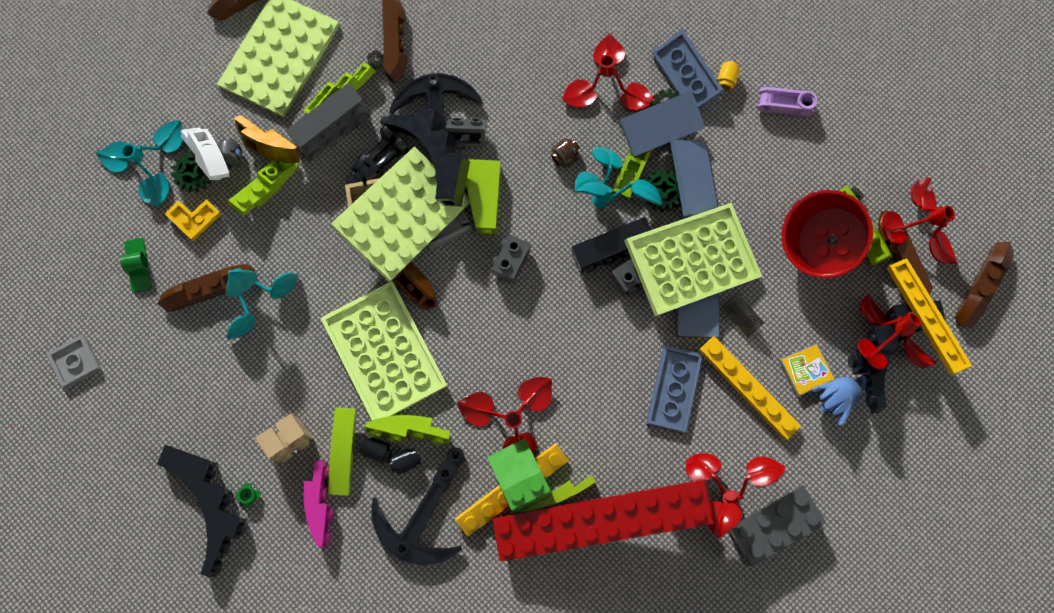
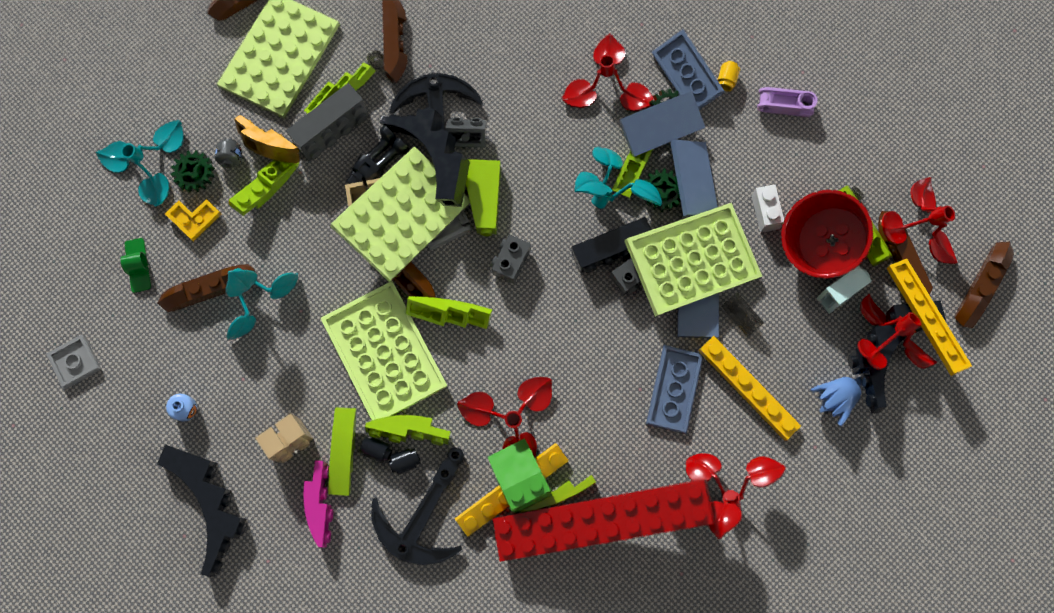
white slope [181,127,229,180] -> none
green plate [235,483,261,508] -> none
reddish brown head [551,138,580,167] -> none
dark grey brick [729,485,827,566] -> none
tile [779,343,836,397] -> none
none -> light blue head [166,393,197,422]
none -> lime slope [406,296,492,329]
none -> white brick [752,185,784,233]
none -> light aqua slope [816,266,872,314]

